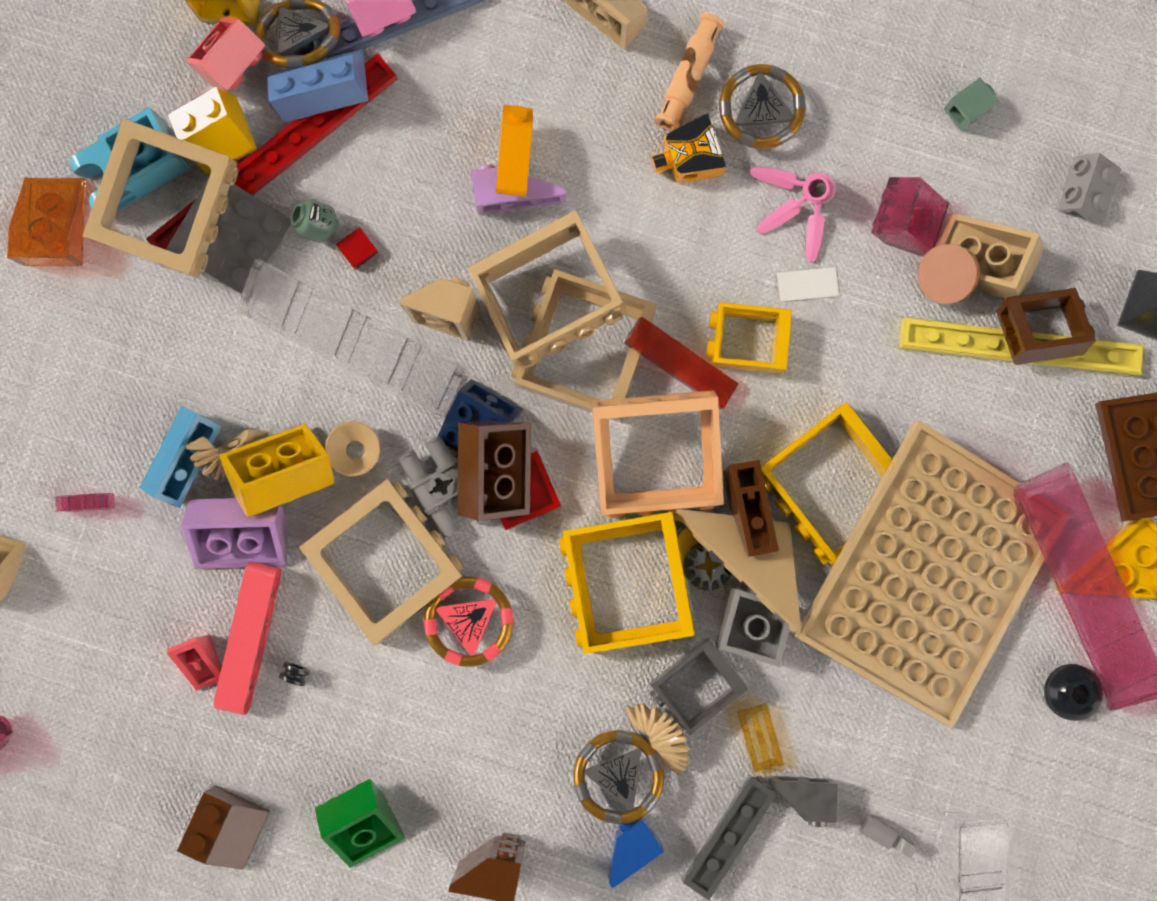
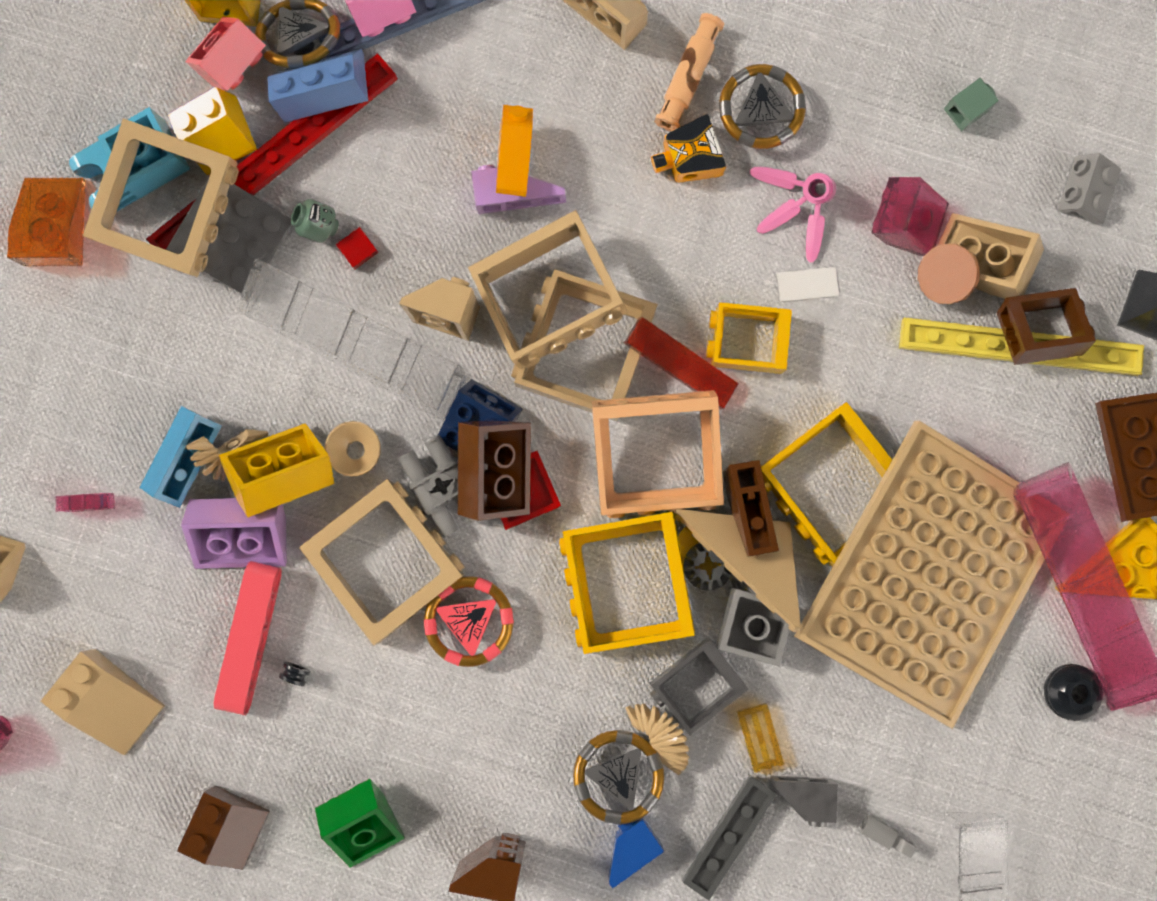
coral slope [167,635,222,691] -> none
none -> tan slope [40,649,165,755]

